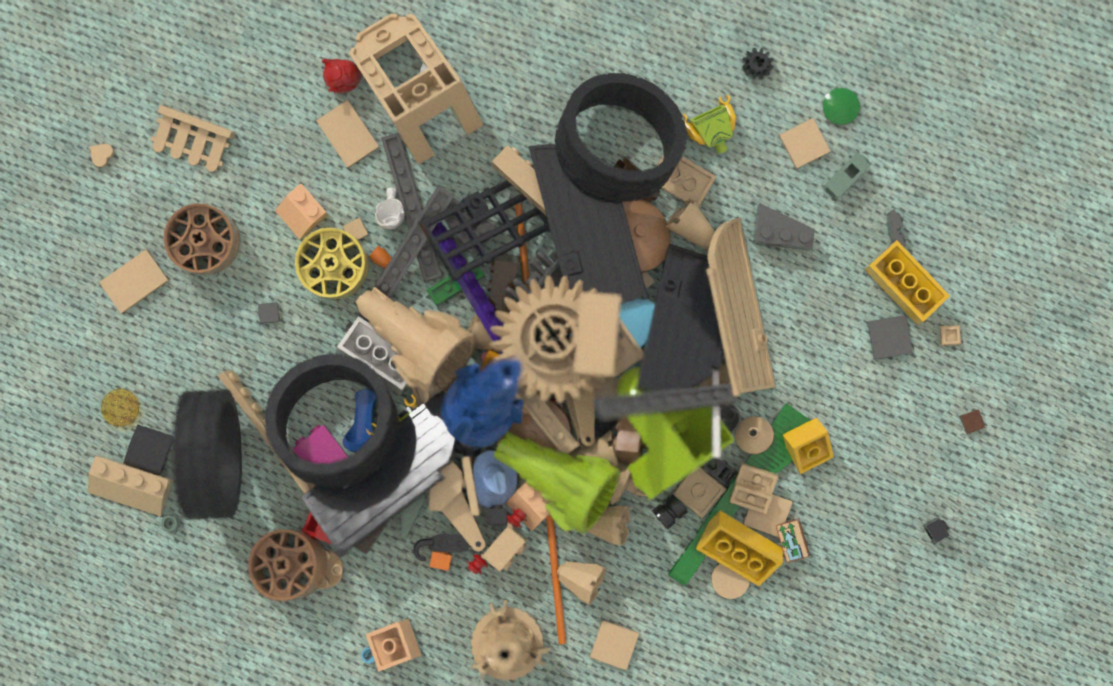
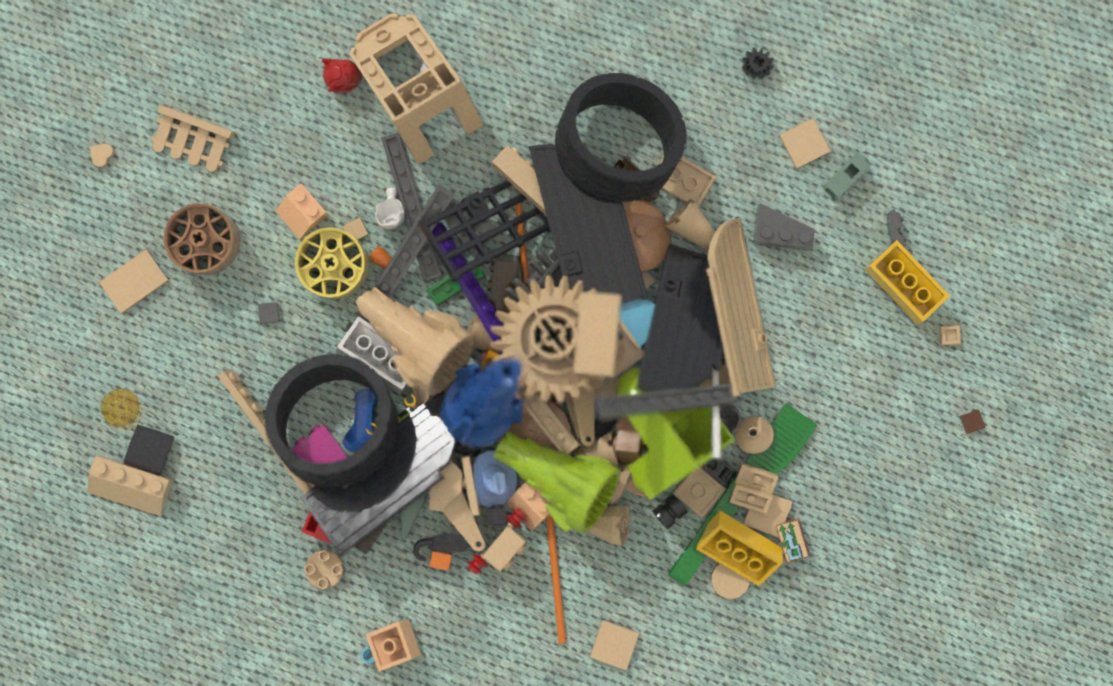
sand green plate [161,514,181,533] -> none
black tyre [172,389,242,520] -> none
medium nougat wheel [248,529,327,601] -> none
tan tile [316,100,380,168] -> none
tan cone [470,600,550,681] -> none
tan cone [557,561,607,605] -> none
lime torso [682,95,737,154] -> none
yellow slope [783,418,834,474] -> none
green dish [823,88,860,125] -> none
dark grey tile [867,315,913,359] -> none
black plate [922,518,949,543] -> none

